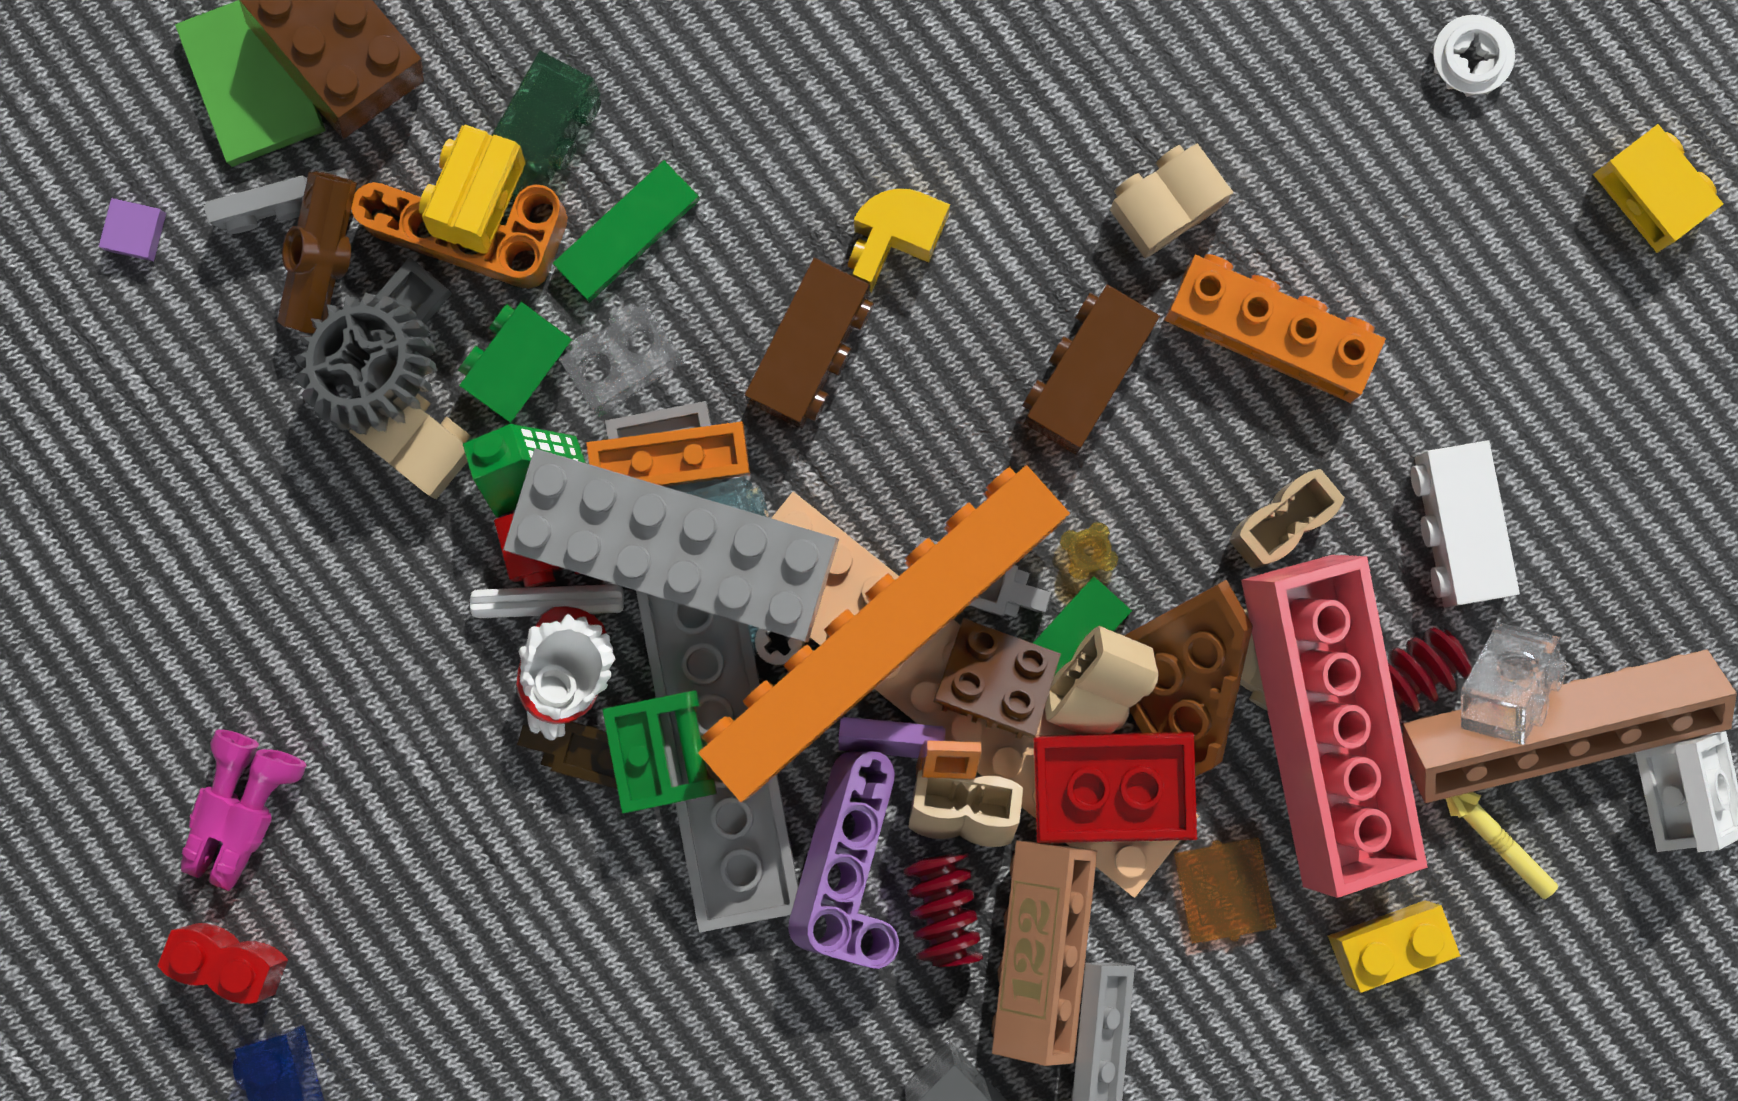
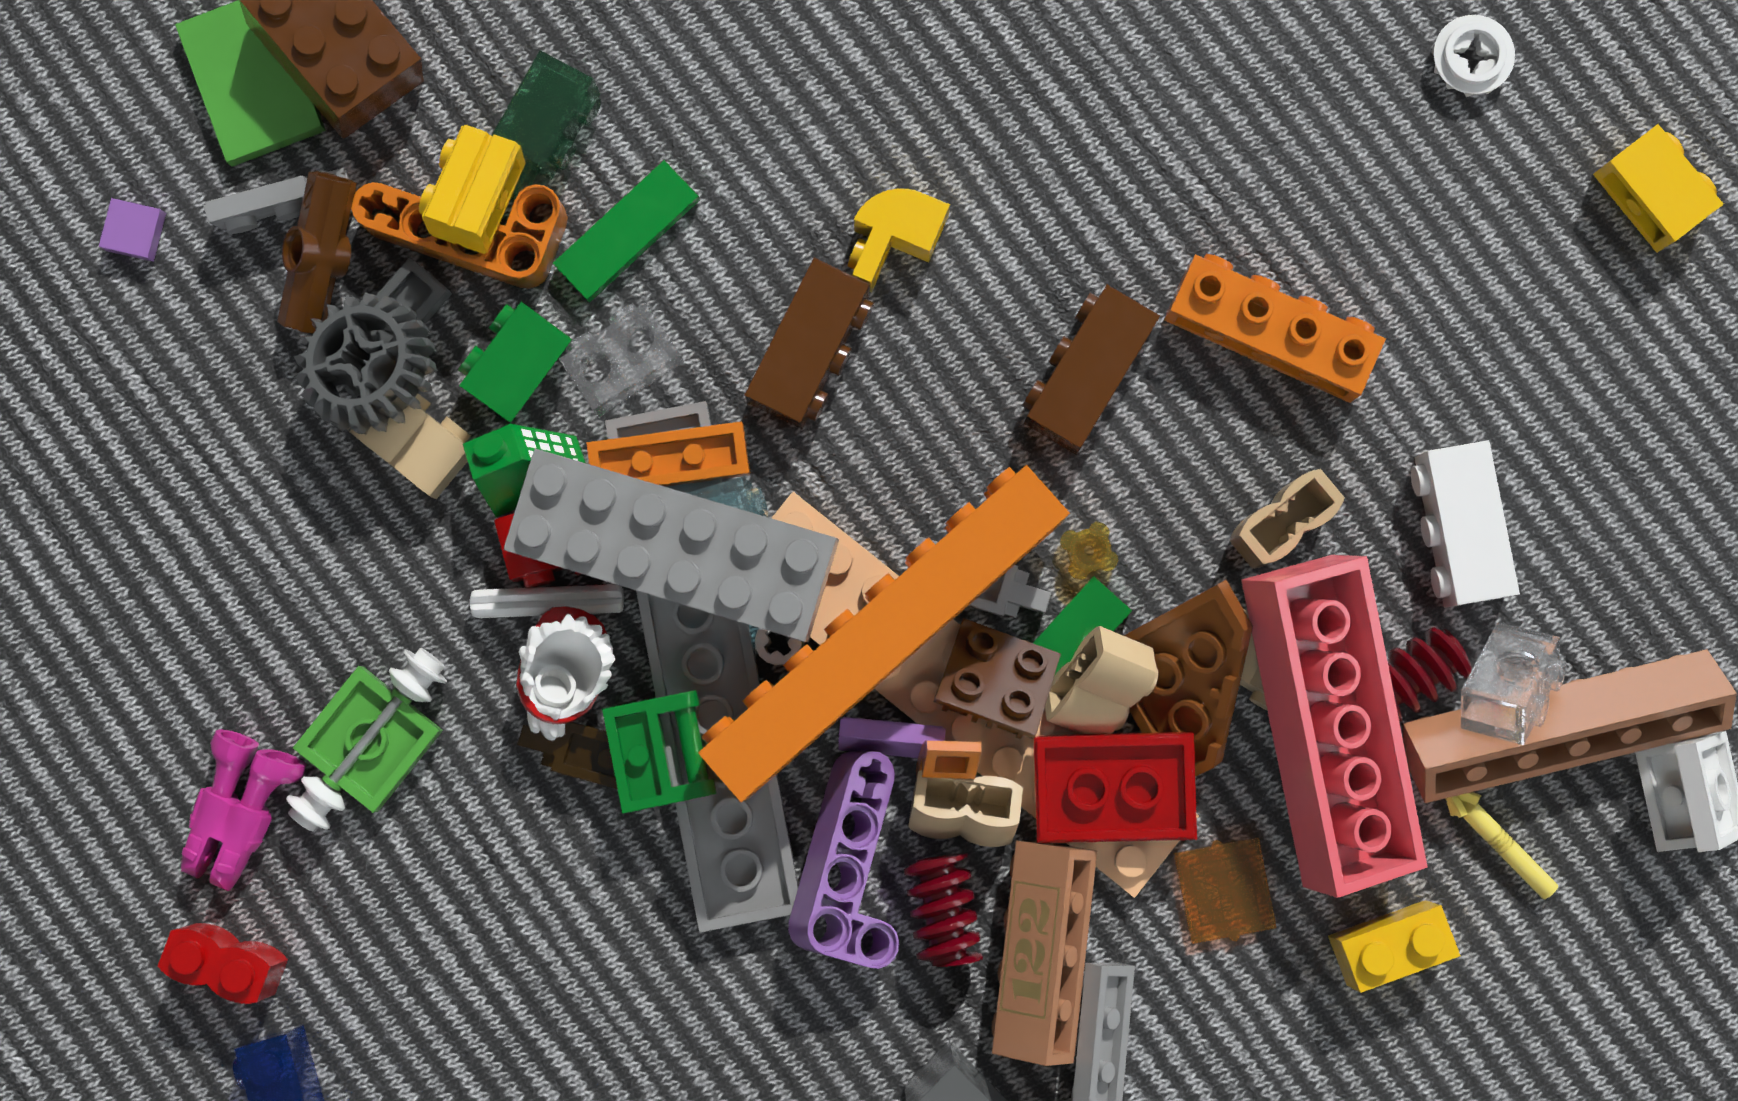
tan brick [1110,143,1233,259] -> none
none -> bright green plate [286,648,447,831]

